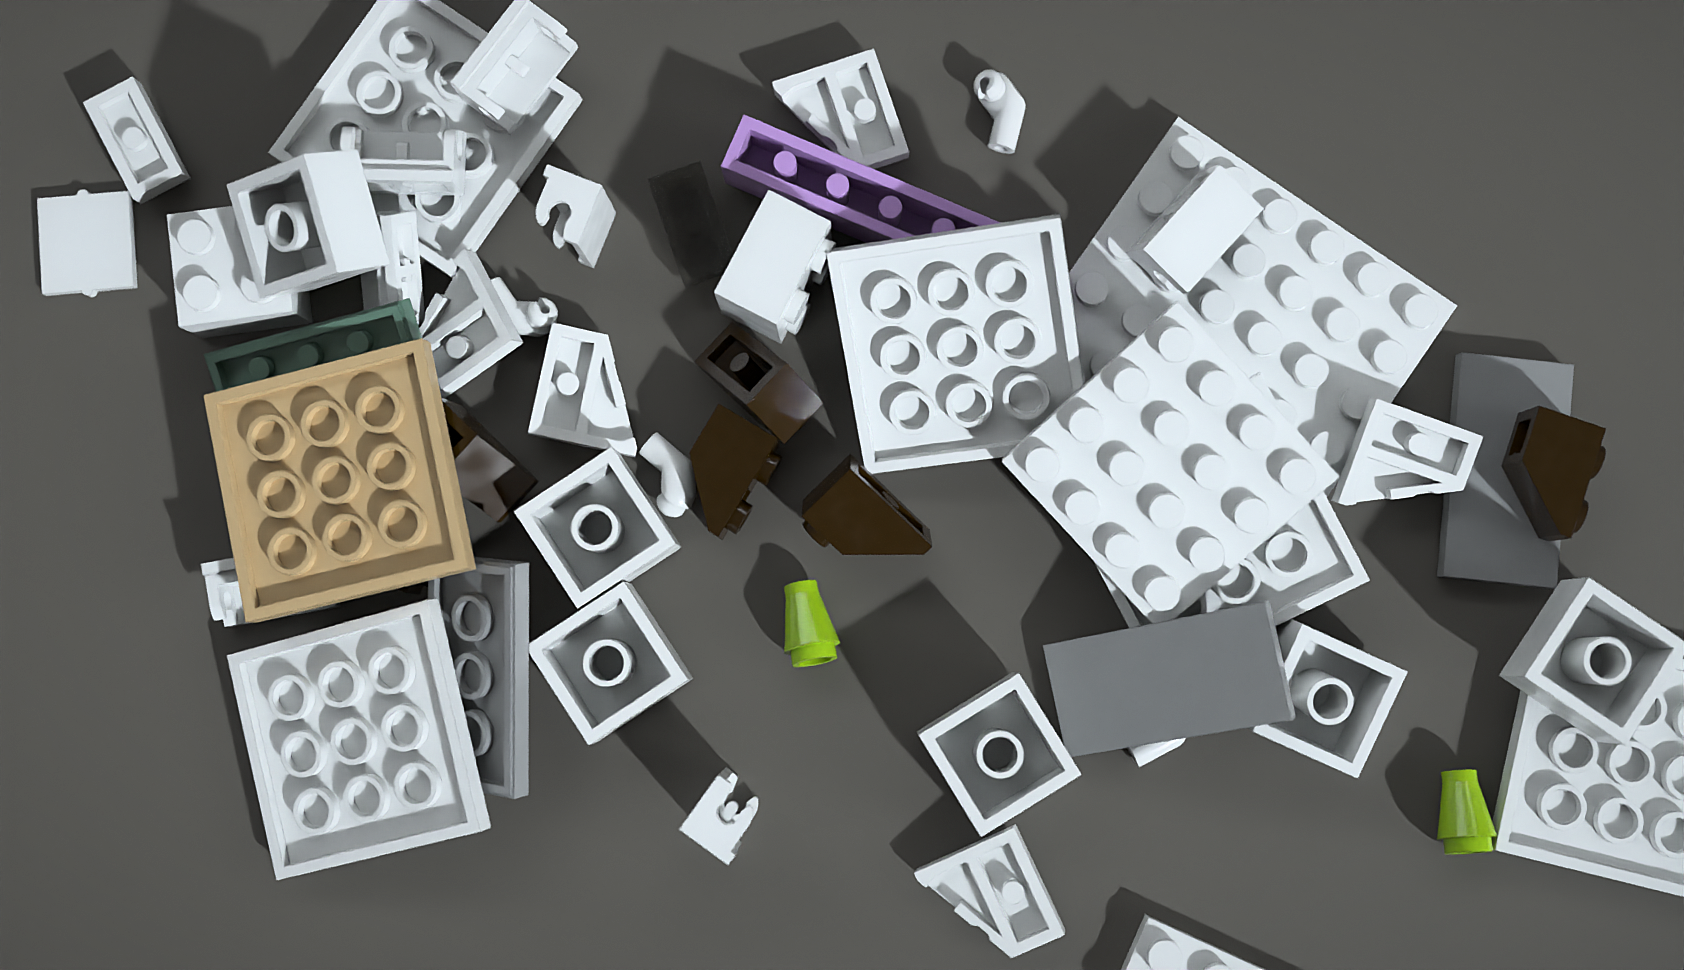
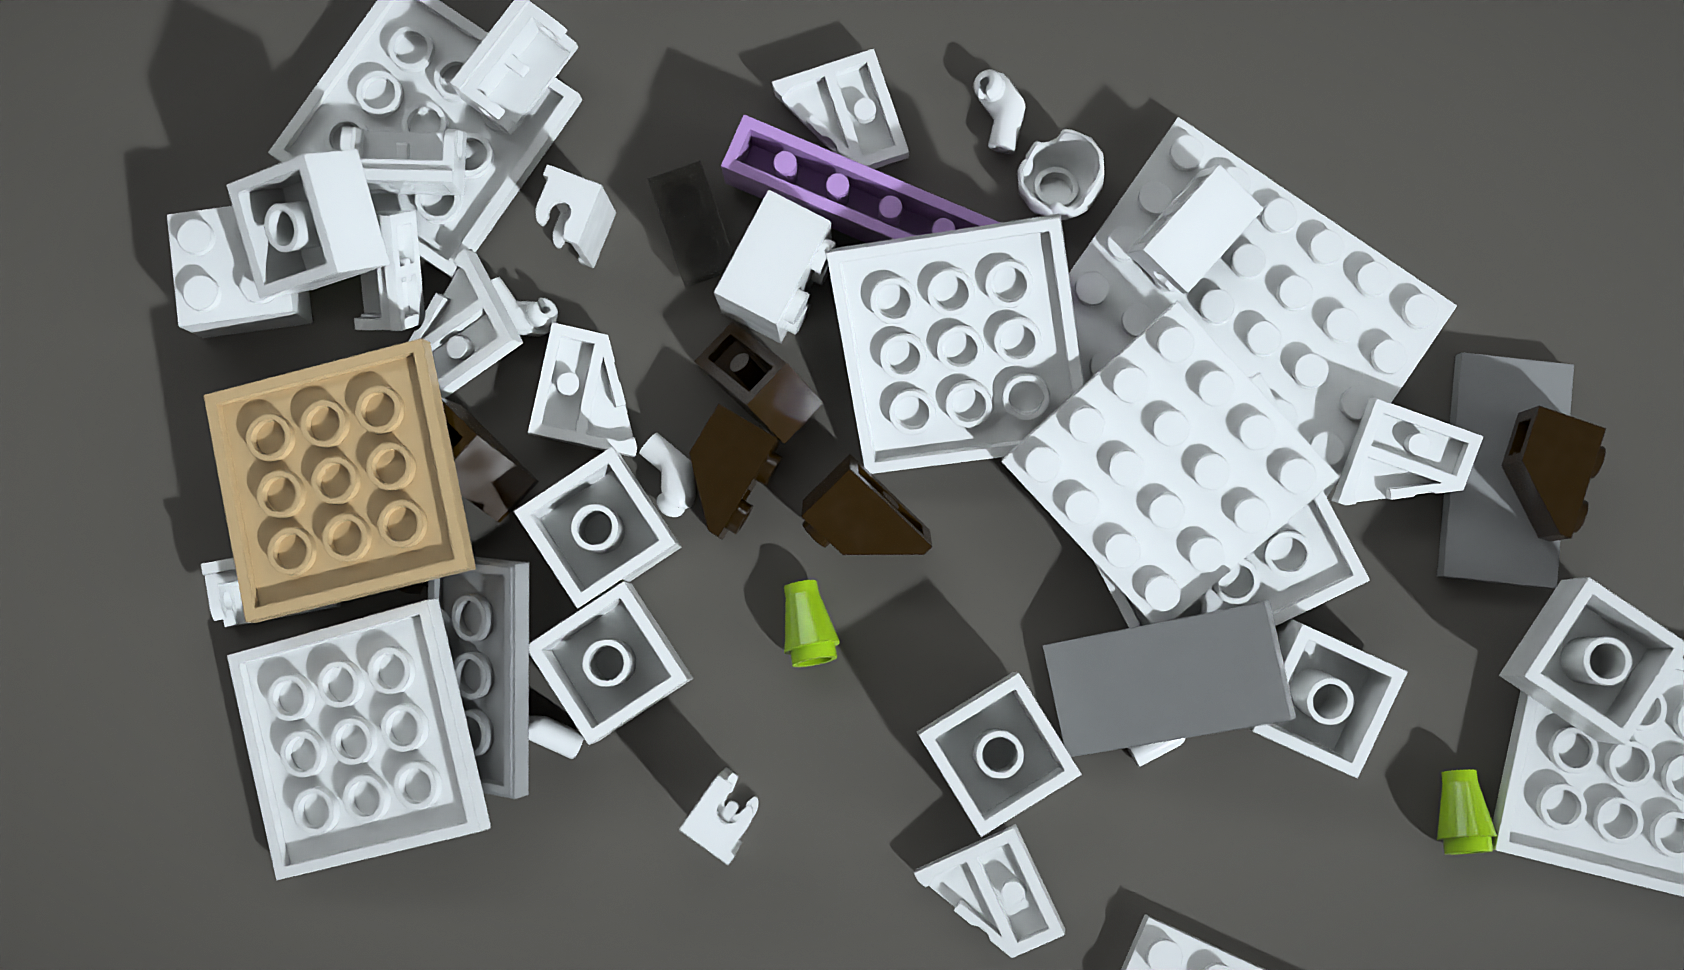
white piece [37,189,138,297] -> none
white plate [83,76,190,204] -> none
sand green tile [203,298,422,392] -> none
none -> white arm [529,715,584,759]
none -> white hair [1017,129,1104,220]

